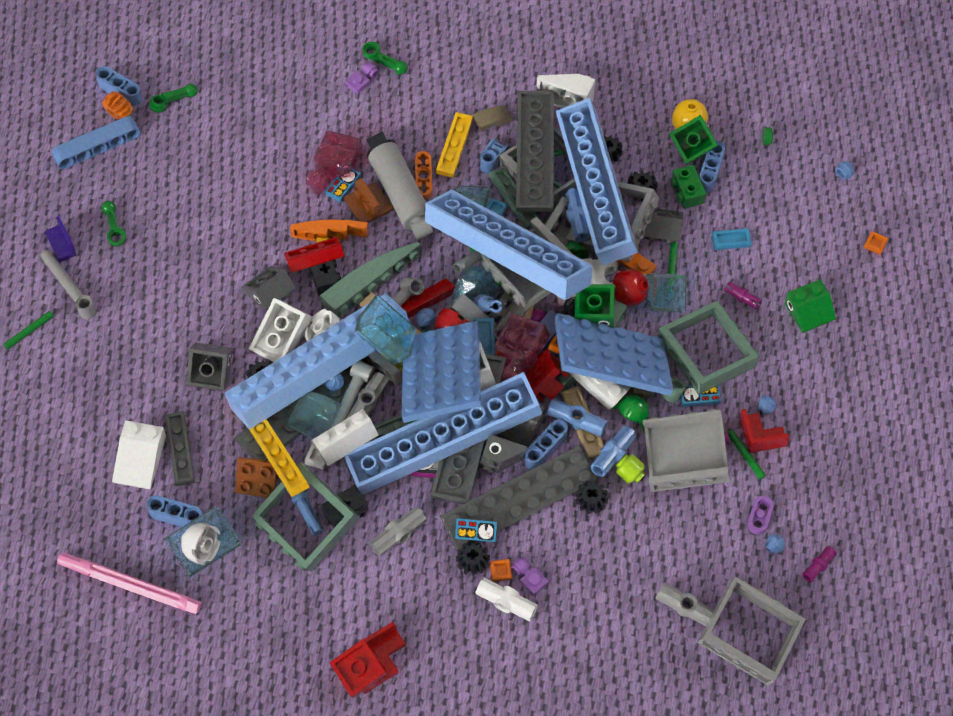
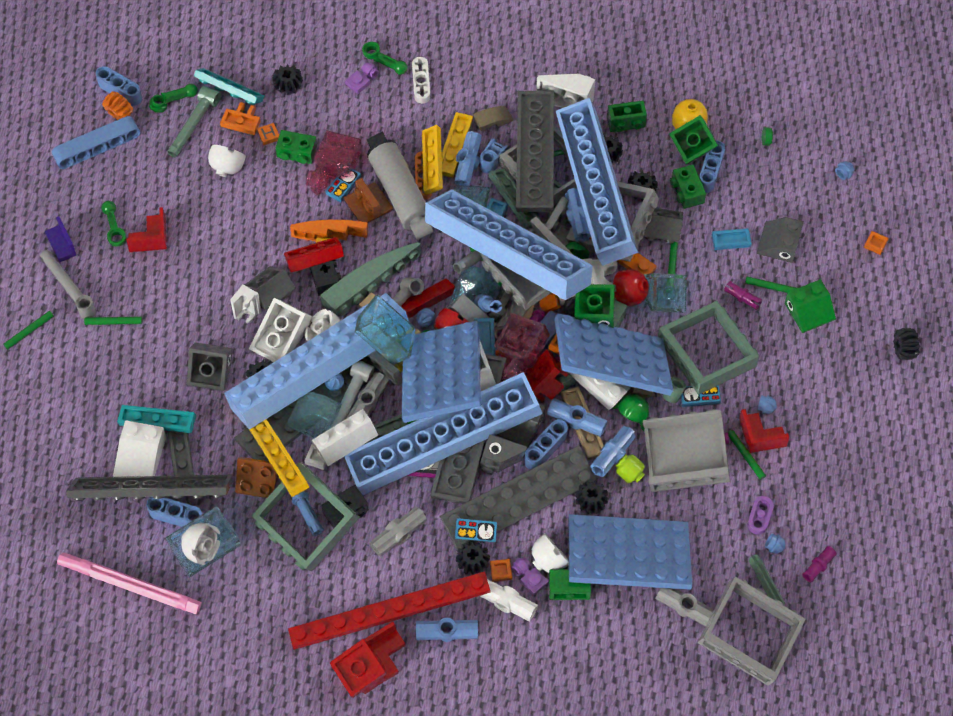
none -> dark grey plate [67,474,233,500]
none -> green bar [84,316,142,325]
none -> teal plate [117,405,197,433]
none -> red panel [127,207,167,252]
none -> sand green piece [167,86,221,158]
none -> teal plate [194,68,265,105]
none -> white cylinder [208,145,246,177]
none -> orange hinge [220,102,261,136]
none -> white hinge [230,285,262,323]
none -> orange tile [257,123,279,146]
none -> black gear [272,64,303,95]
none -> green brick [275,130,317,164]
none -> red plate [288,571,491,650]
none -> white beam [412,57,430,104]
none -> medium blue piece [416,618,478,642]
none -> yellow plate [422,124,443,195]
none -> medium blue piece [454,131,482,187]
none -> white cylinder [532,533,569,573]
none -> orange tile [539,293,561,314]
none -> green brick [549,568,591,600]
none -> medium blue plate [568,514,692,590]
none -> green brick [607,100,647,132]
none -> green bar [745,276,797,293]
none -> sand green axle [749,554,785,606]
none -> dark grey slope [756,217,804,263]
none -> black gear [893,328,921,360]

